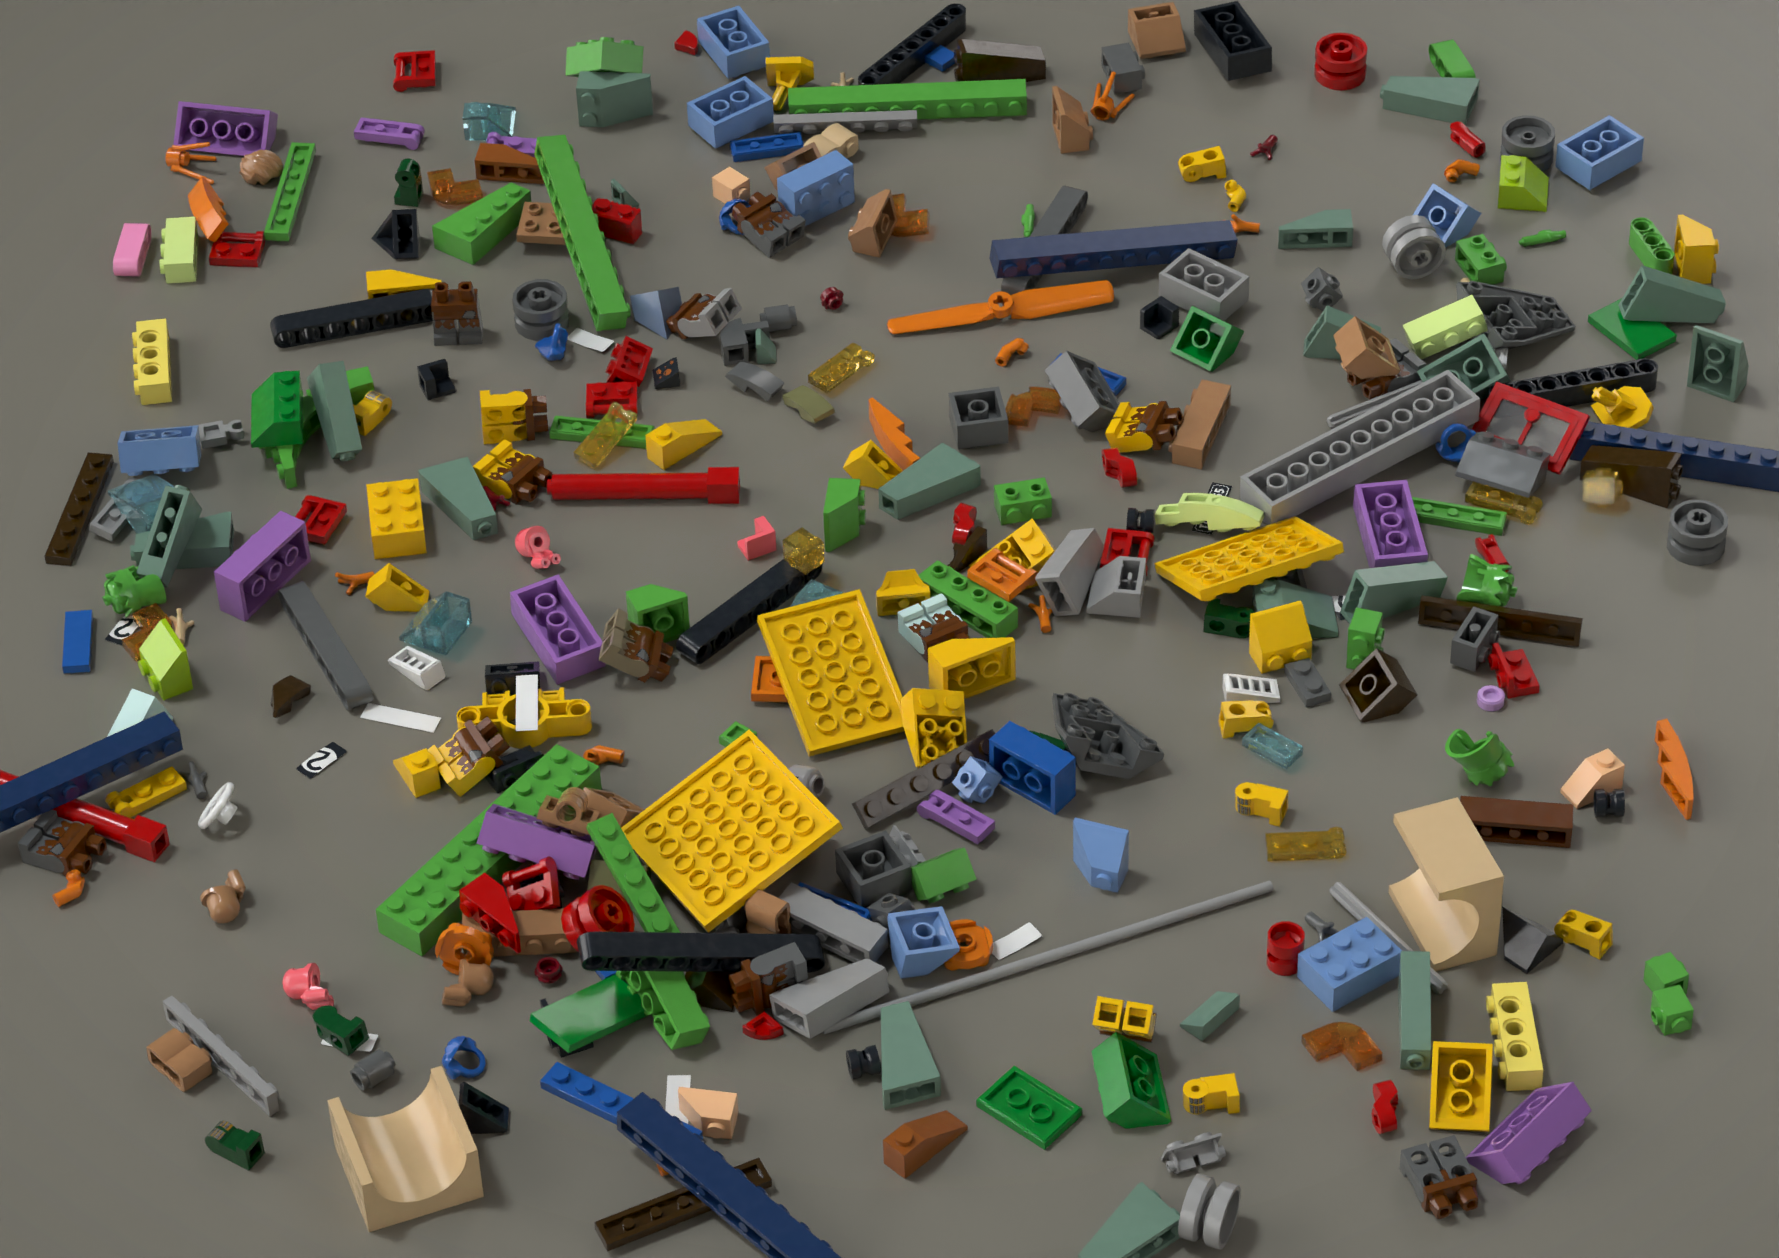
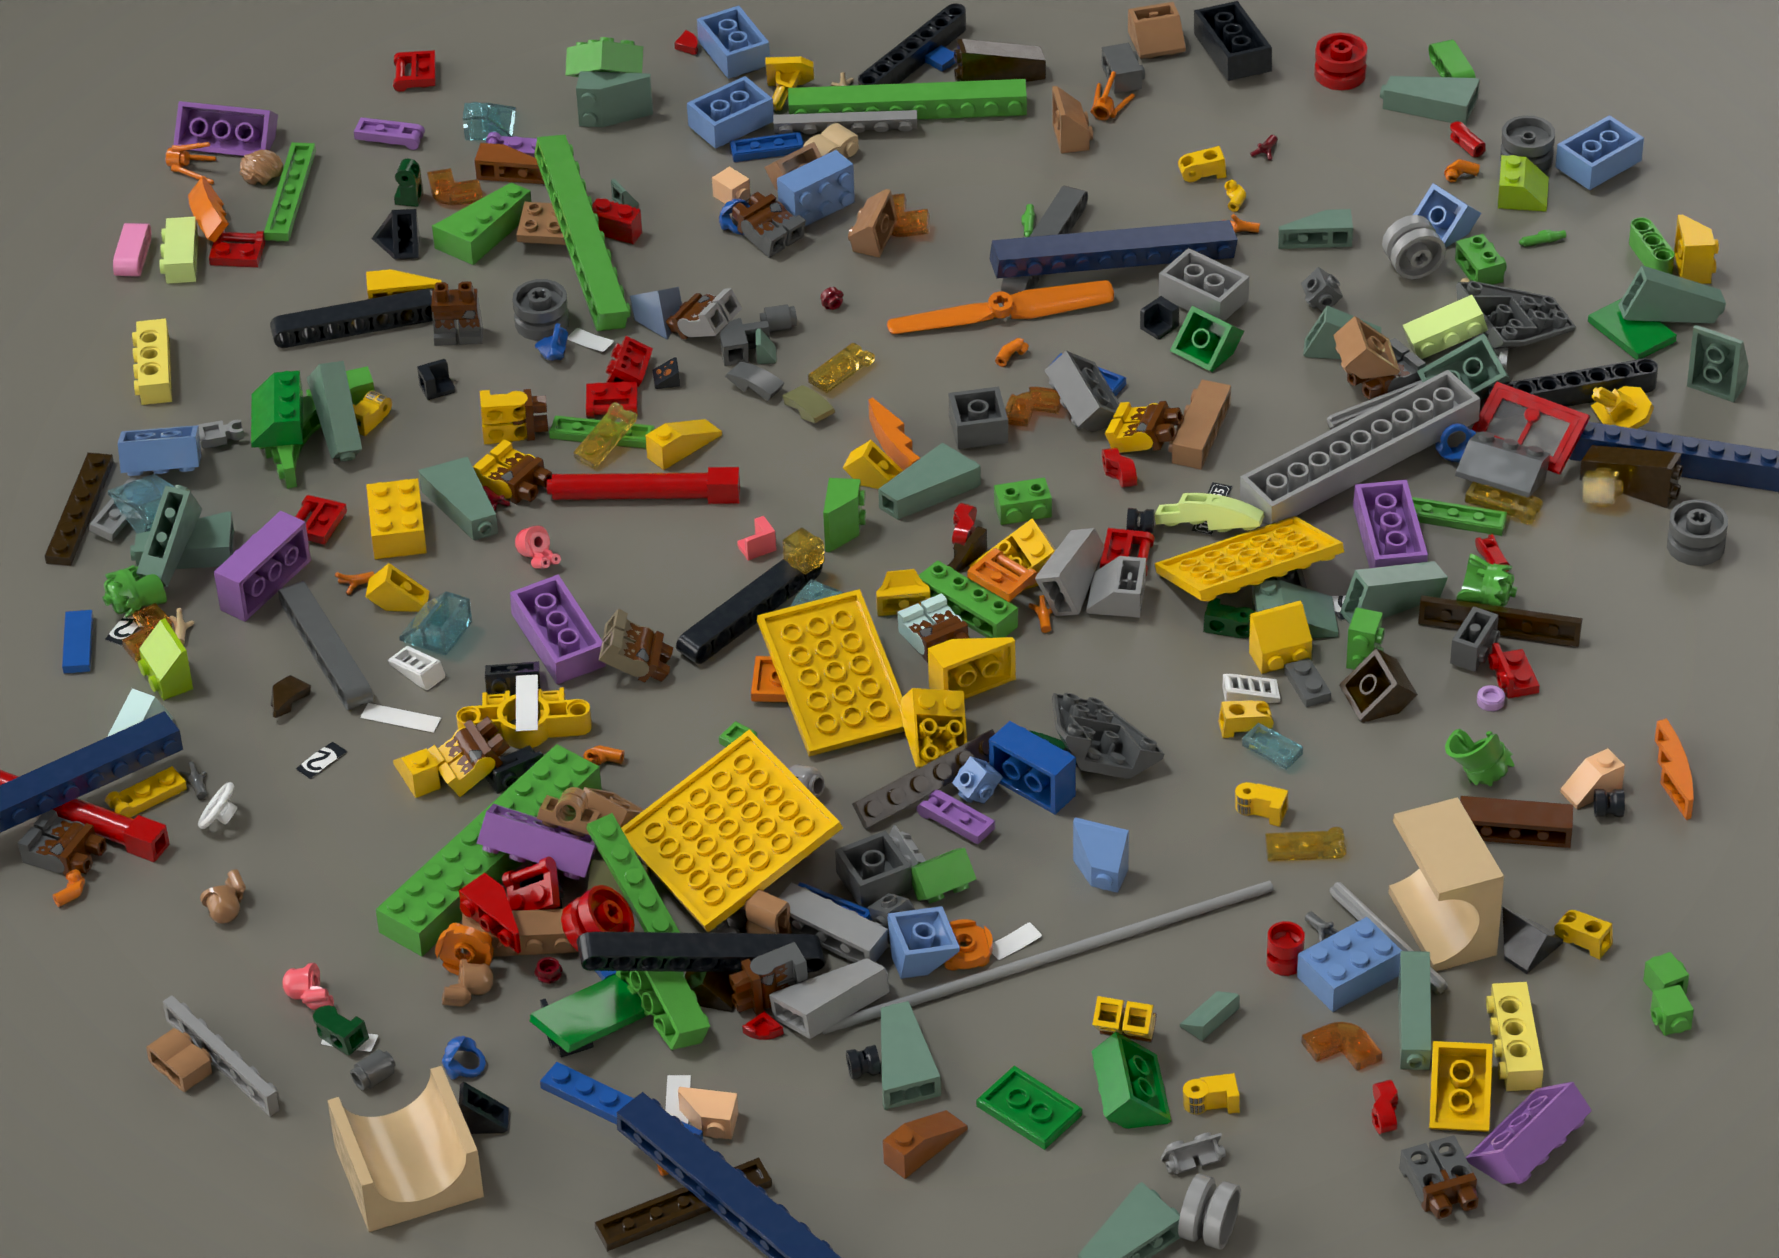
dark green leg [205,1120,265,1171] -> none
bright green slope [626,584,690,643] -> none

